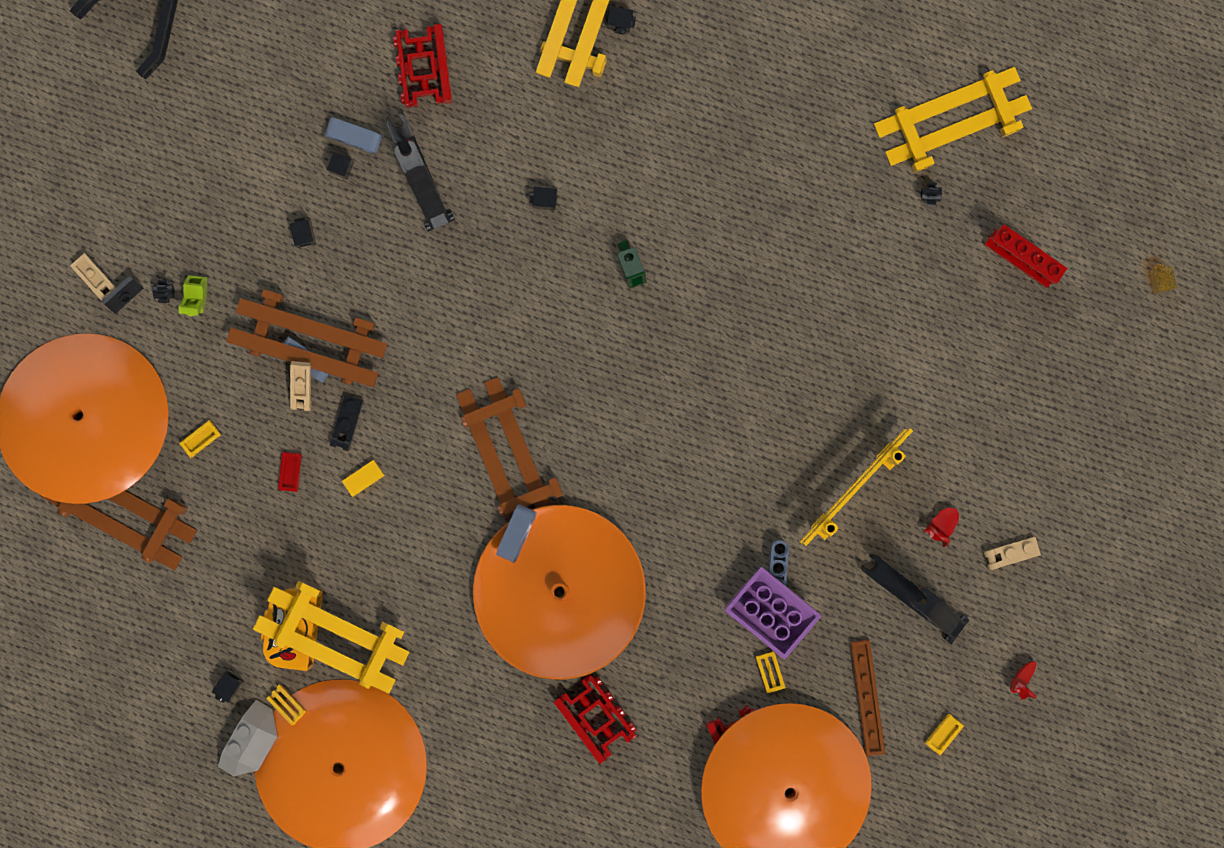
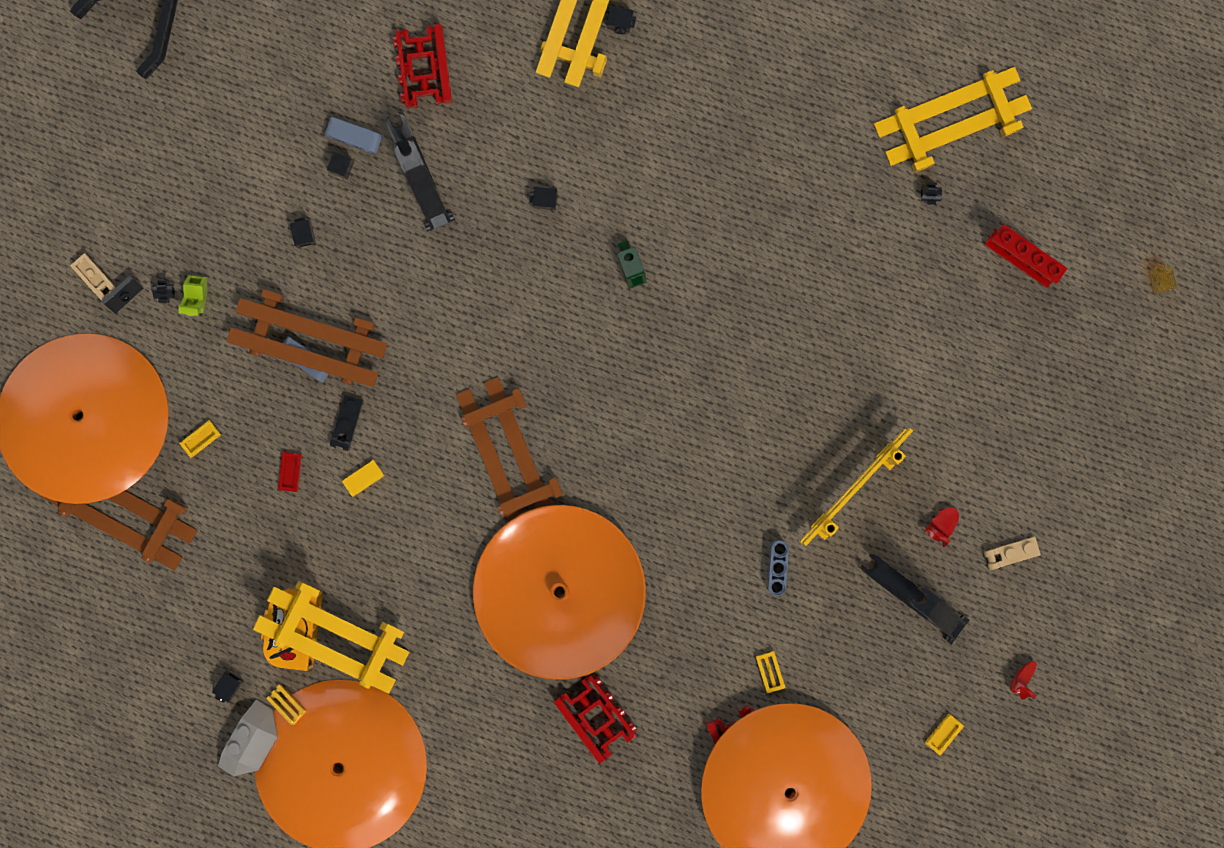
tan plate [290,361,312,411] -> none
sand blue beam [496,504,537,563] -> none
medium lavender slope [725,566,822,659] -> none
dark orange tile [850,639,885,757] -> none

